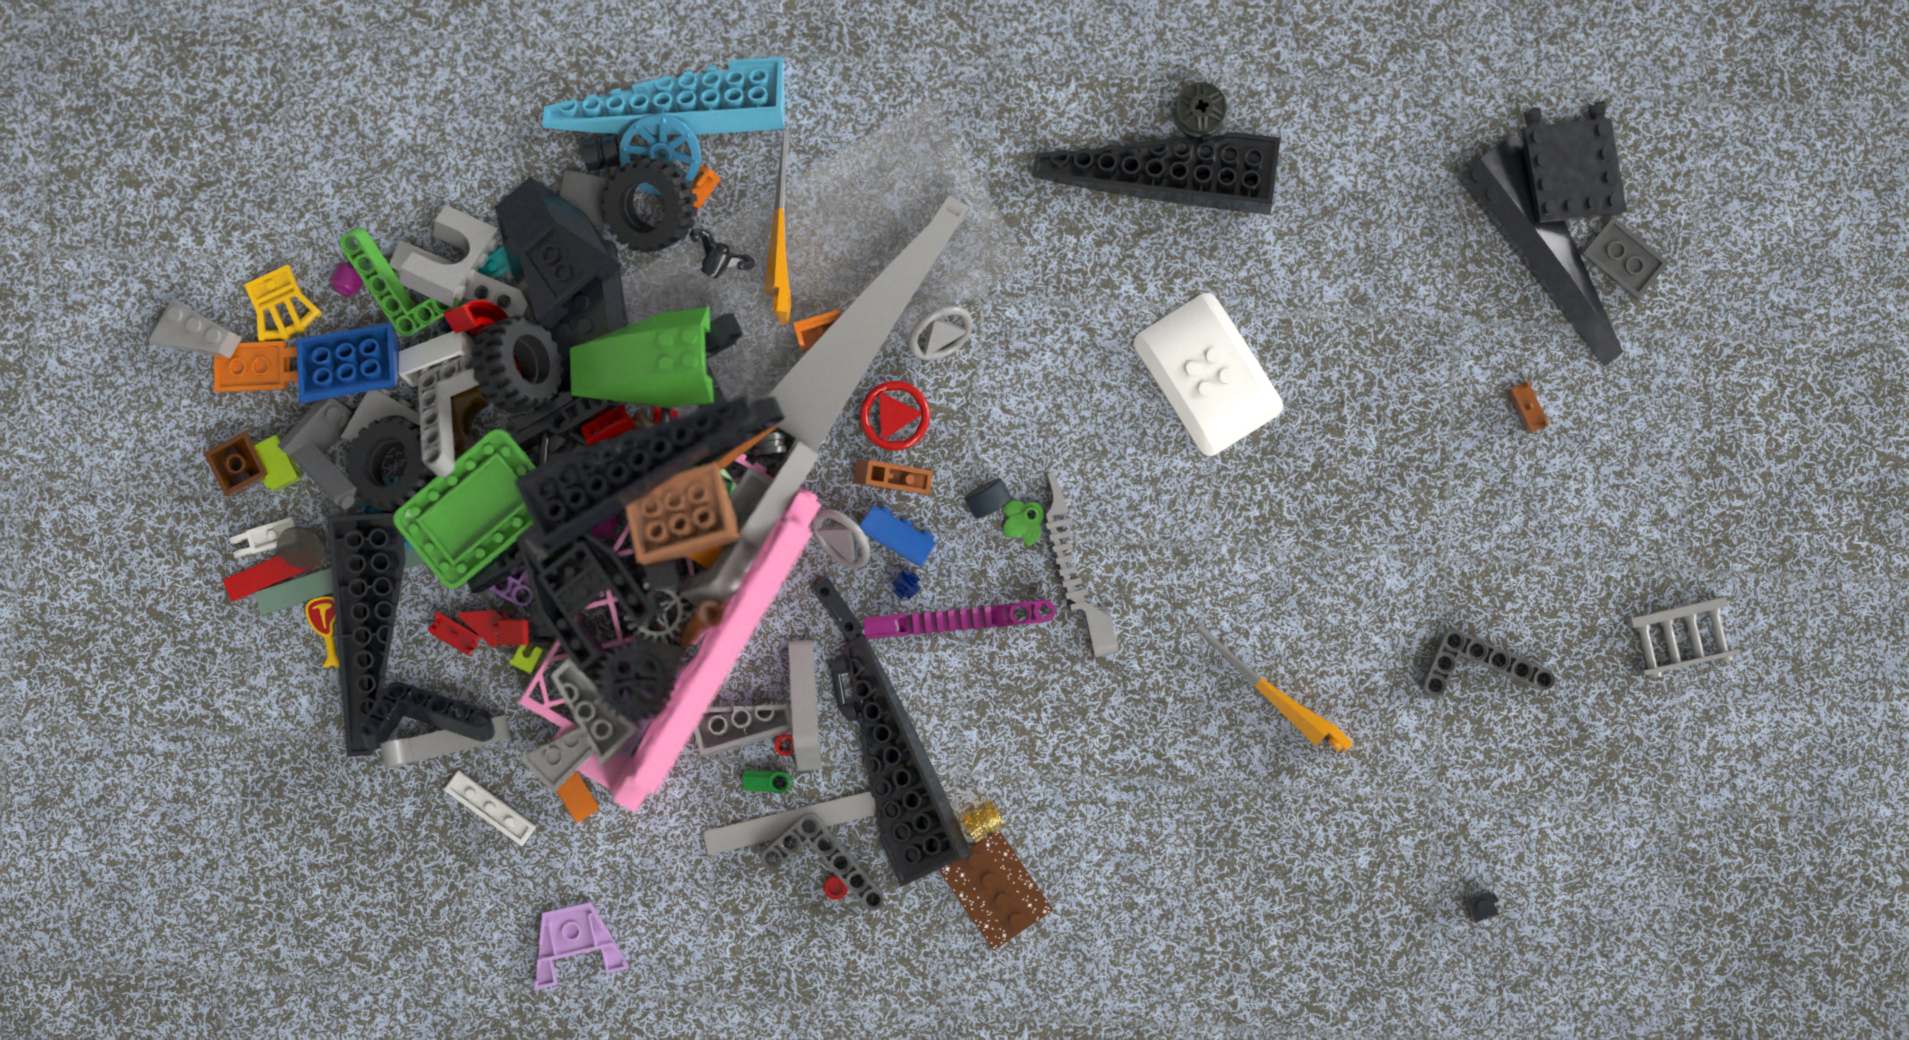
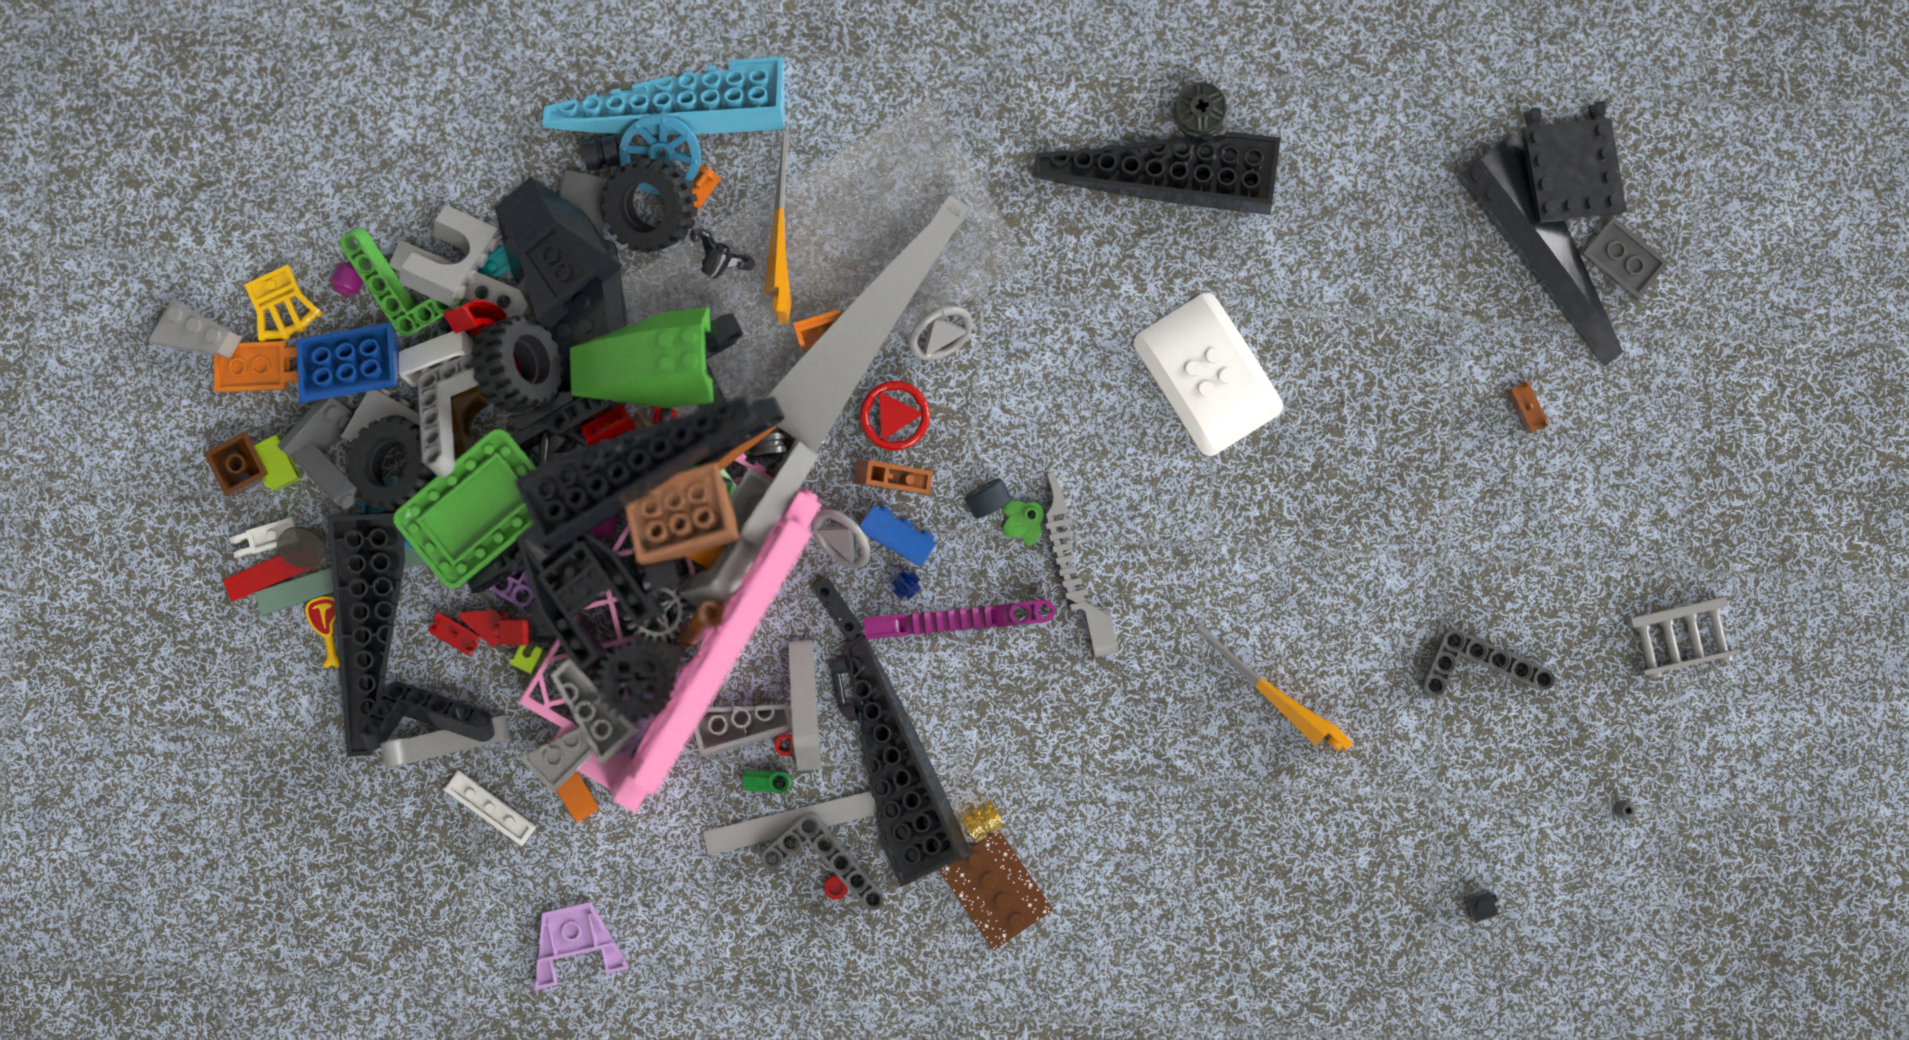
none -> dark grey hose [1614,800,1636,820]

